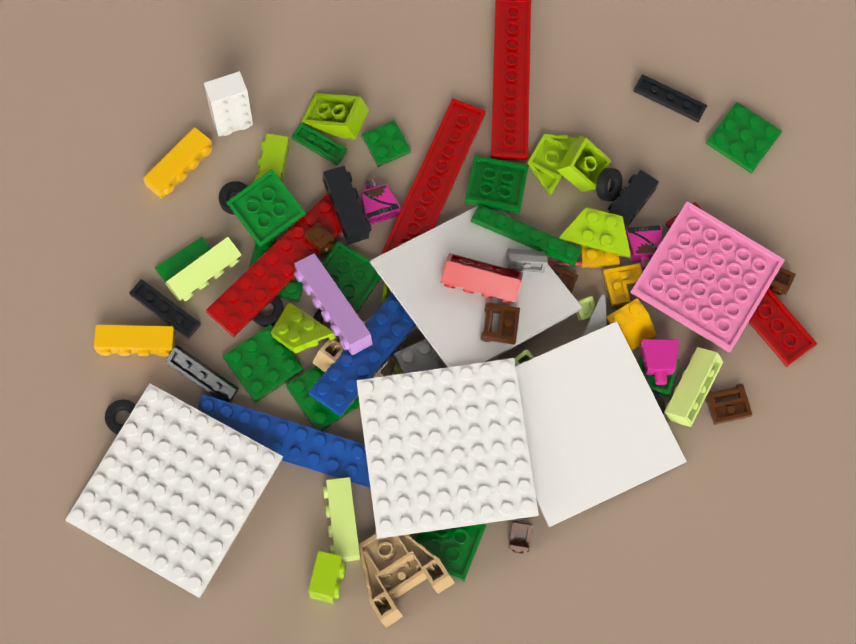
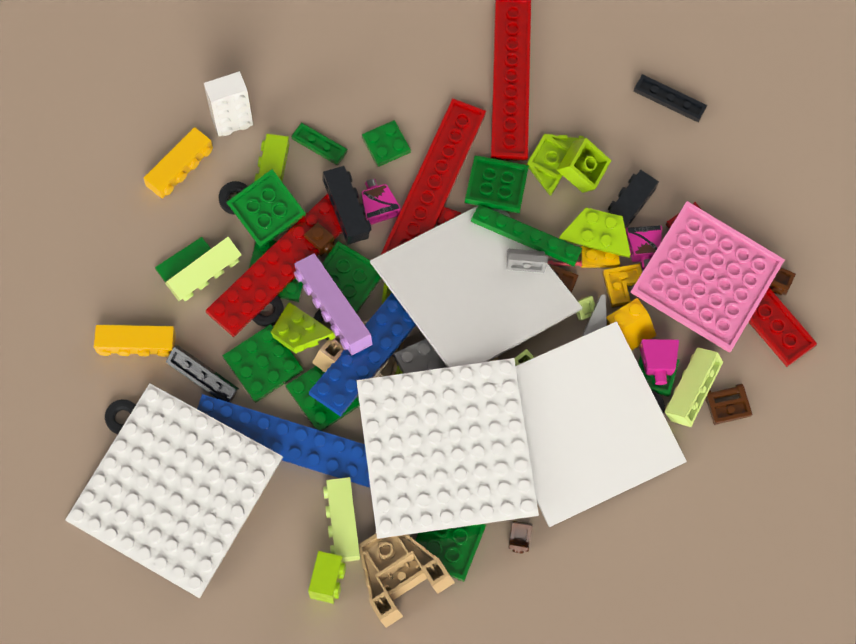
black plate [129,279,201,339] -> none
lime slope [301,93,369,139] -> none
slope [440,253,523,304] -> none
reddish brown plate [480,303,520,345] -> none
black tyre [596,168,623,201] -> none
green plate [706,102,782,174] -> none
none -> red plate [437,207,461,226]

